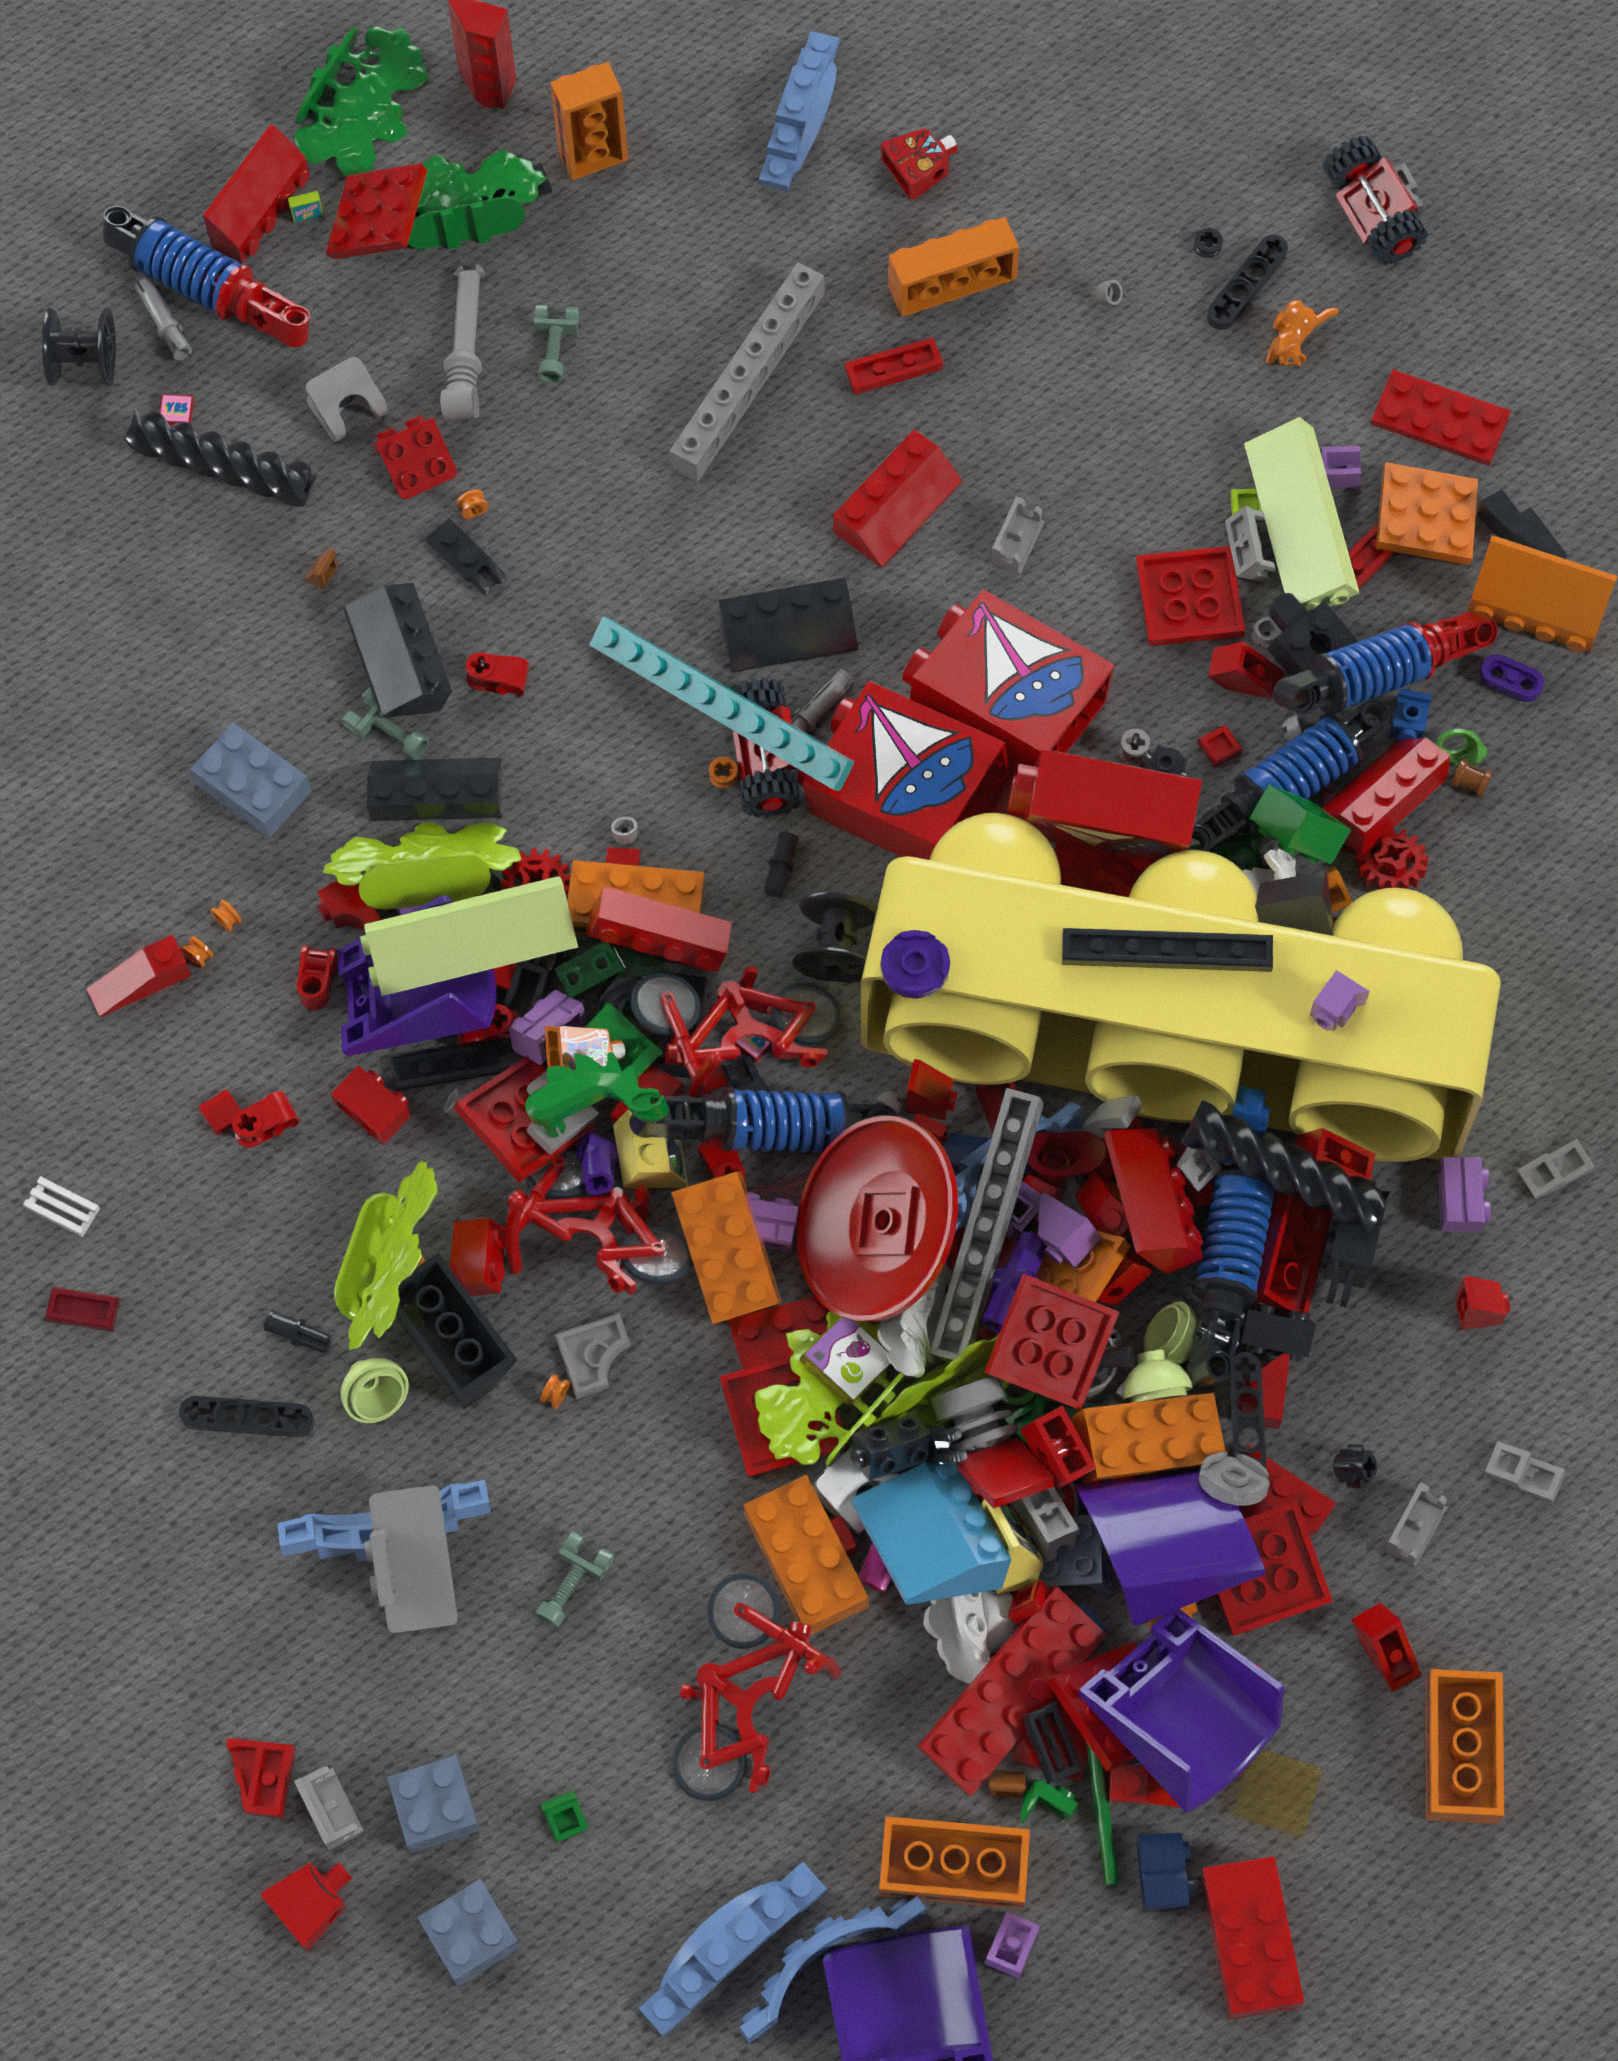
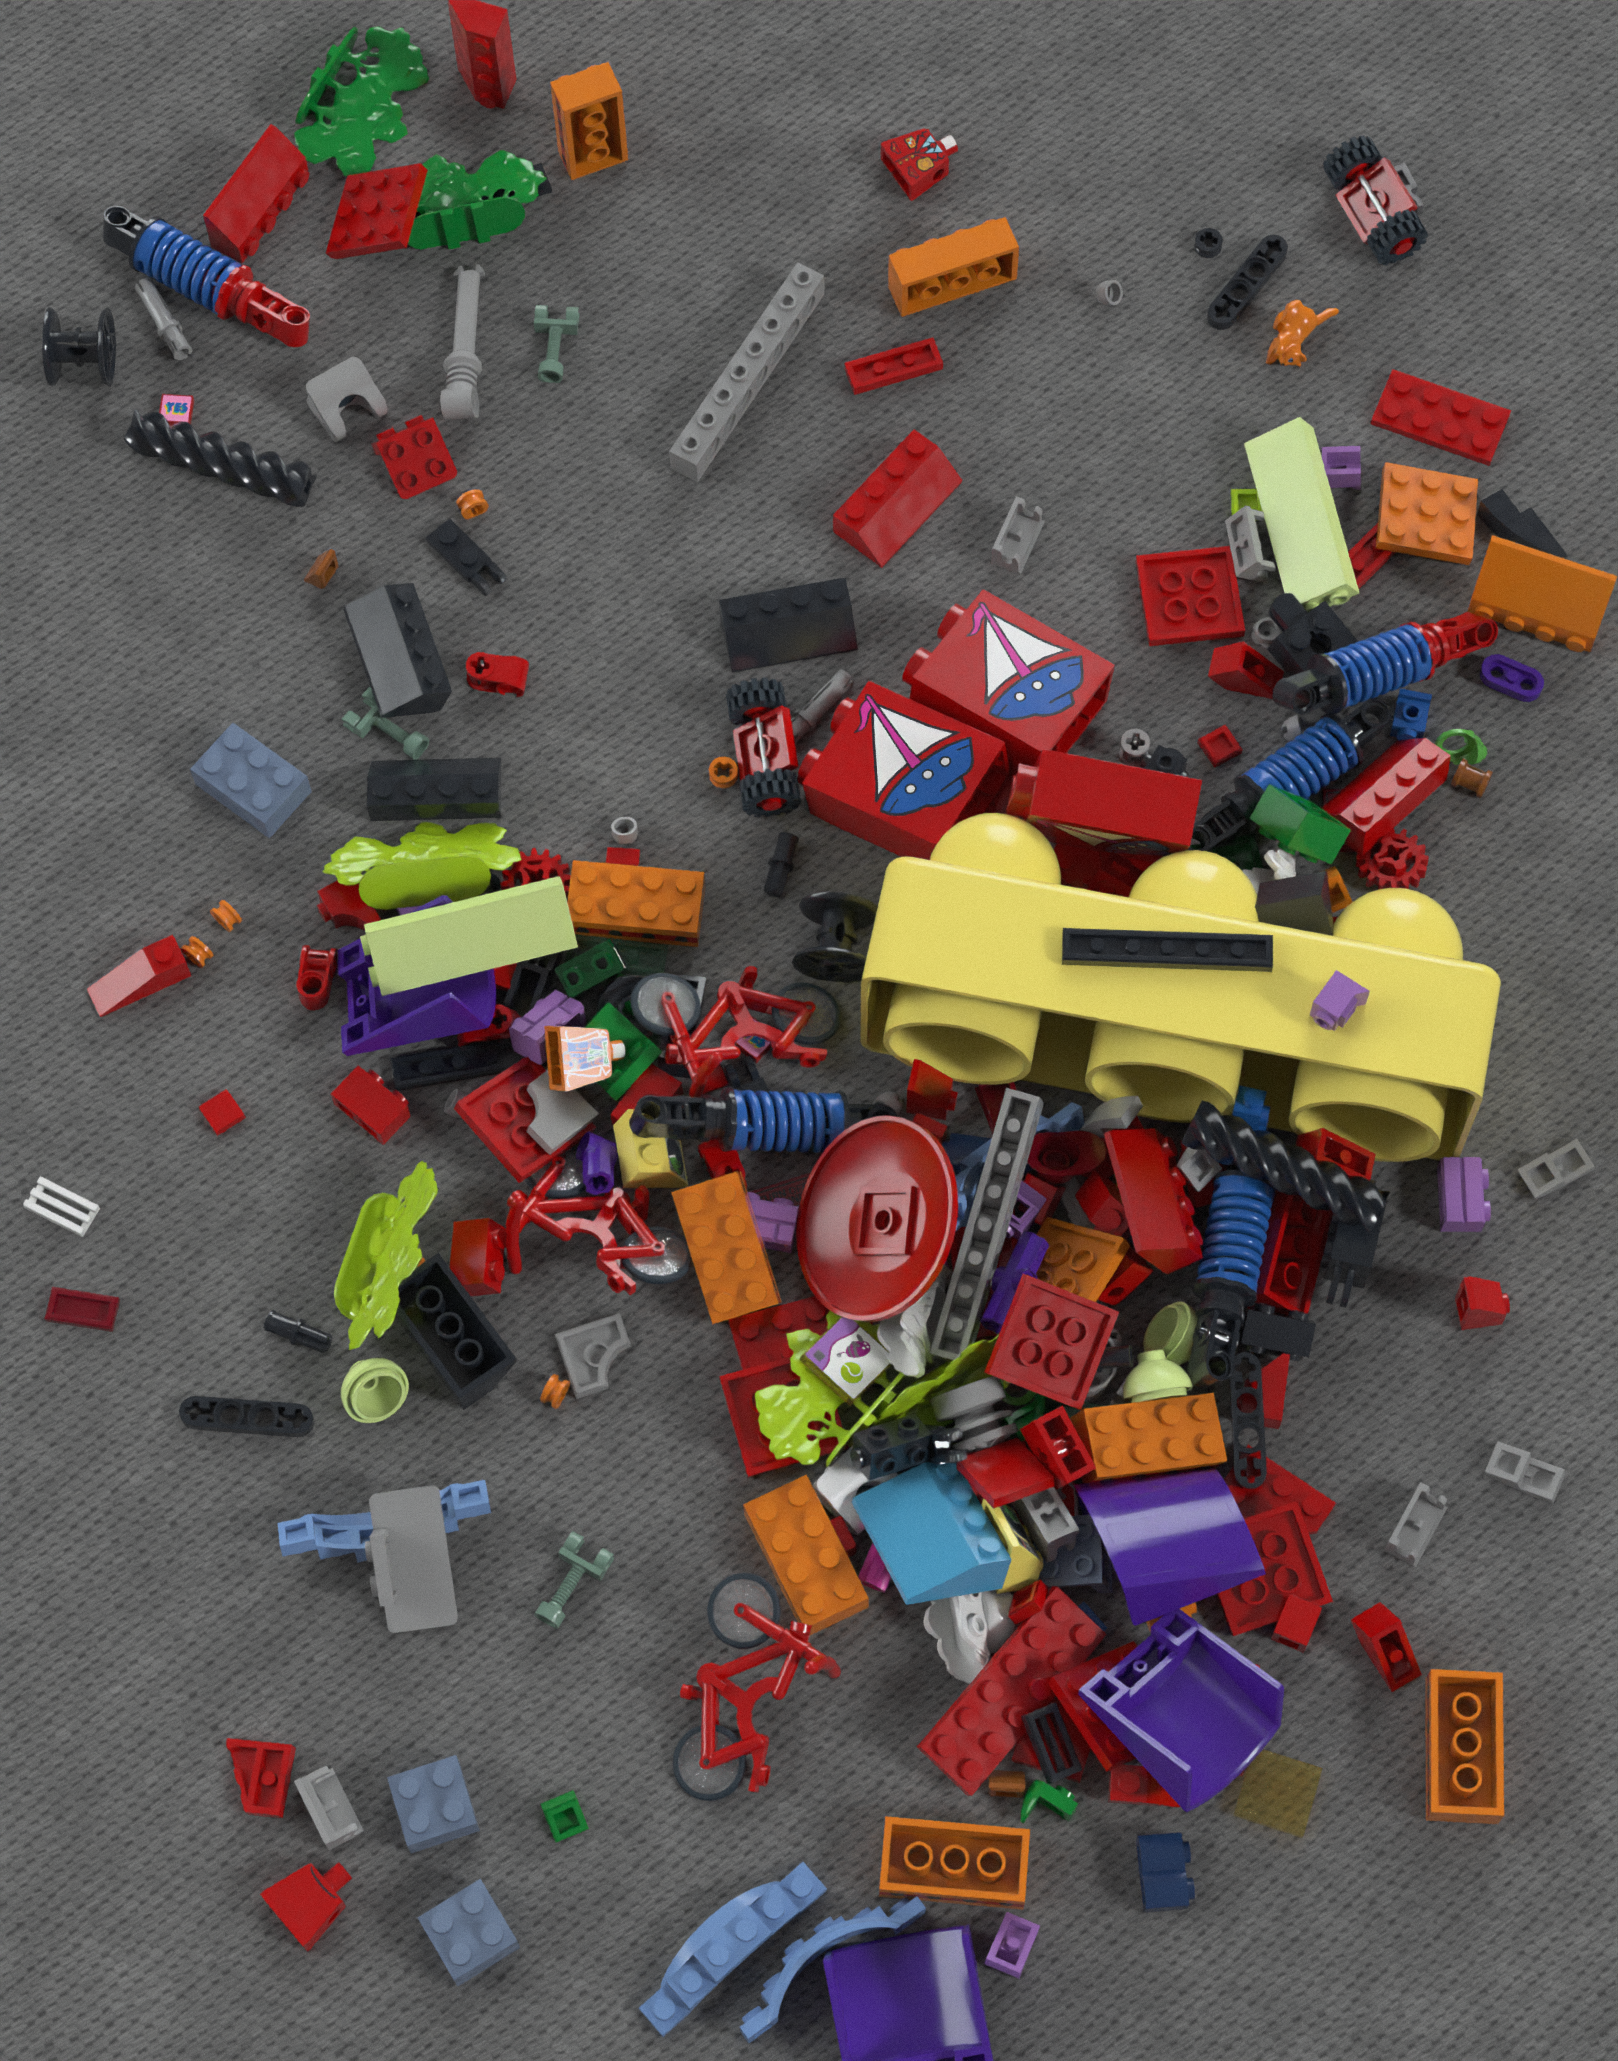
red piece [232,1091,300,1148] -> none
tile [288,191,323,223] -> none
green animal [525,1052,669,1138] -> none
slope [585,886,732,973] -> none
teal plate [589,616,854,791] -> none
medium blue piece [759,31,840,191] -> none
dark purple tile [880,930,950,999] -> none
medium lavender slope [1038,1193,1102,1268] -> none
green bar [1086,1742,1119,1886] -> none
light grey tile [1198,1452,1270,1506] -> none
red brick [1200,1856,1304,2020] -> none
black gear [1333,1444,1377,1488] -> none
none -> red panel [1271,1595,1322,1653]

